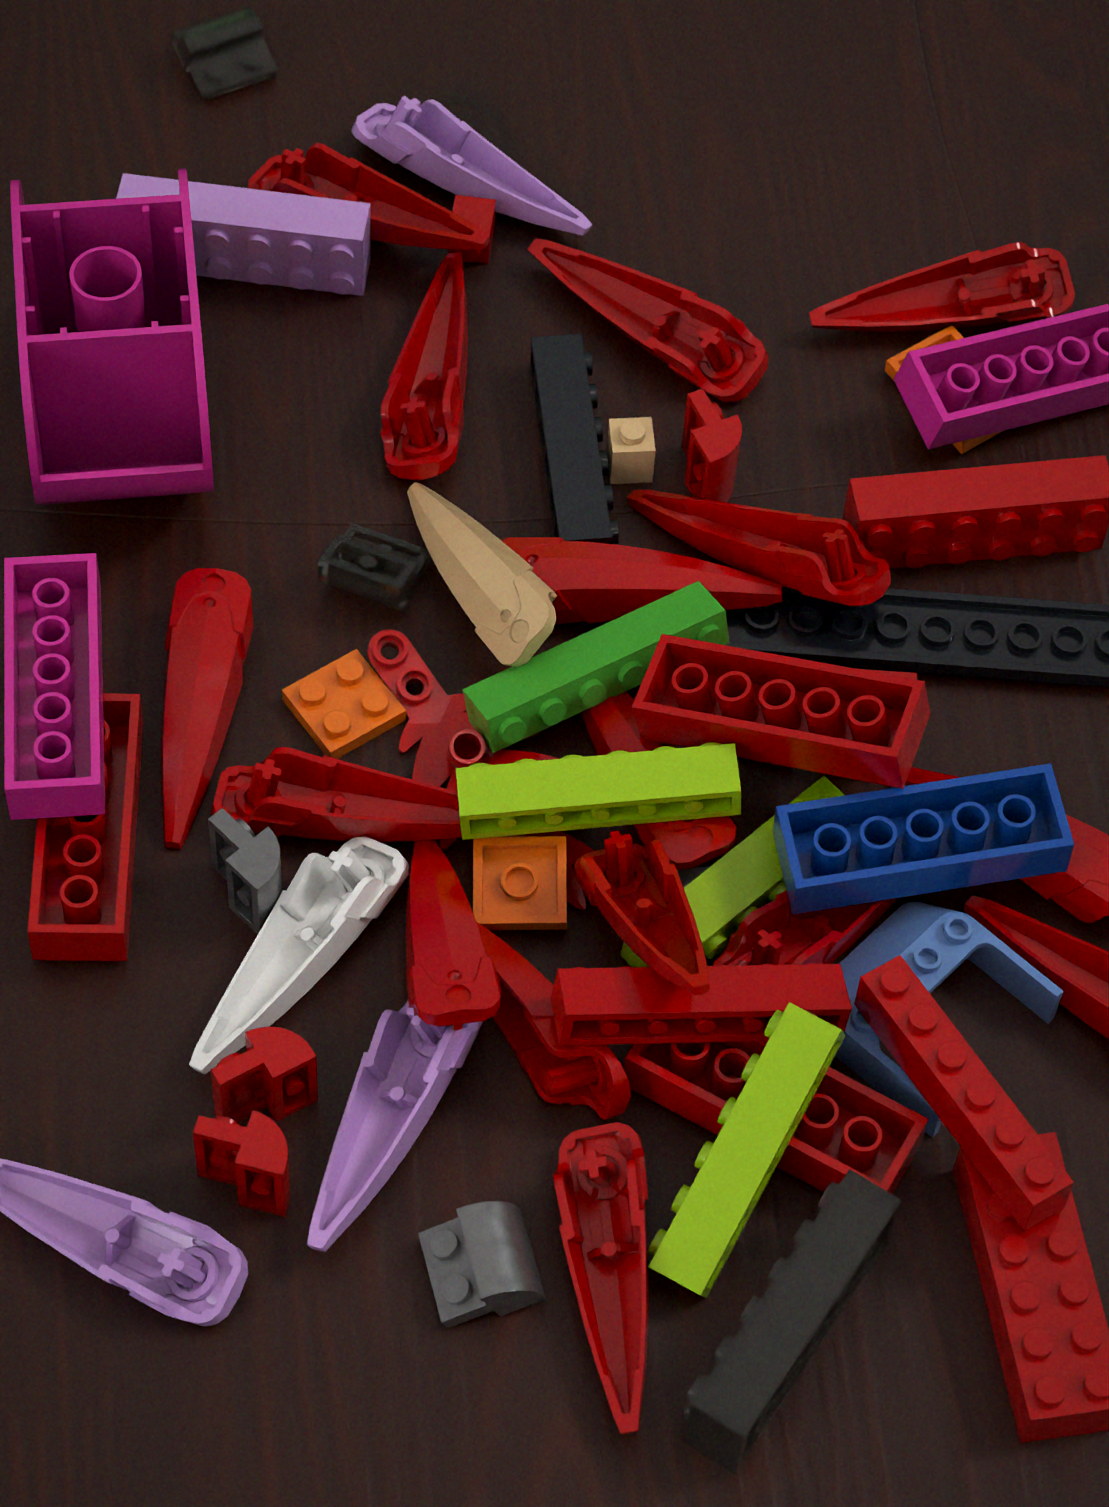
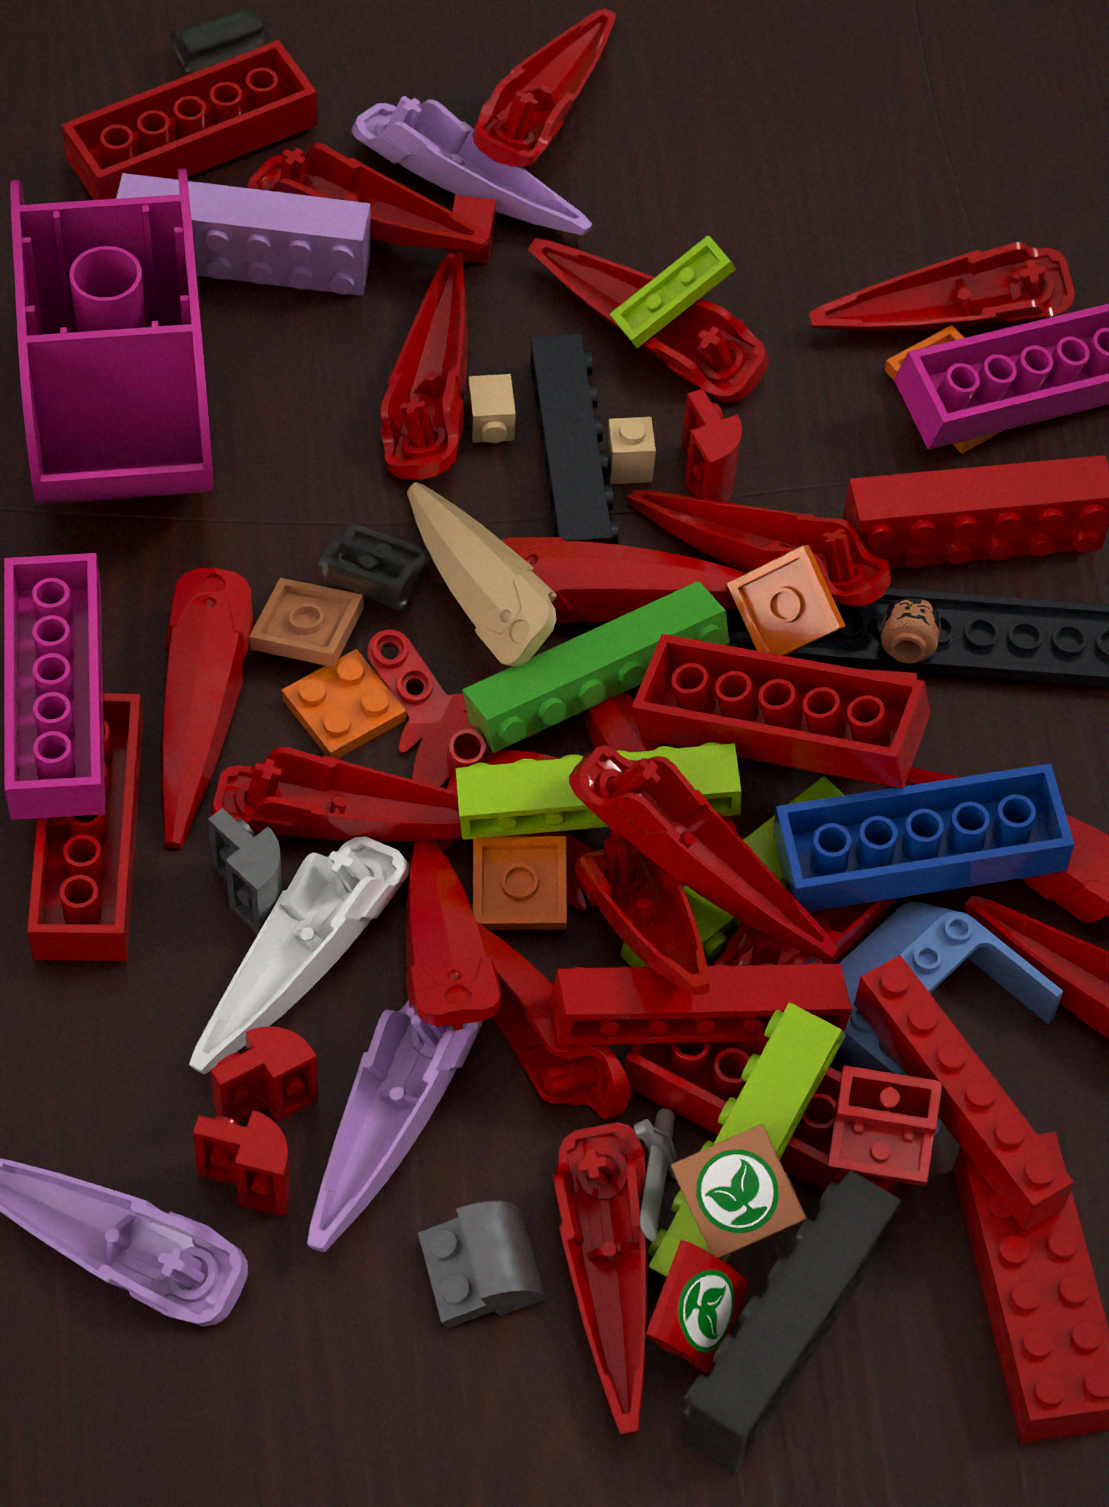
none -> red brick [61,40,318,200]
none -> nougat plate [249,578,364,667]
none -> tan brick [468,374,516,443]
none -> red piece [472,8,617,167]
none -> red piece [569,745,837,962]
none -> lime plate [610,235,736,348]
none -> light grey sword [634,1108,682,1241]
none -> slope [646,1240,749,1376]
none -> slope [671,1124,807,1259]
none -> orange plate [727,545,845,656]
none -> red brick [827,1065,943,1186]
none -> nougat head [881,597,941,663]

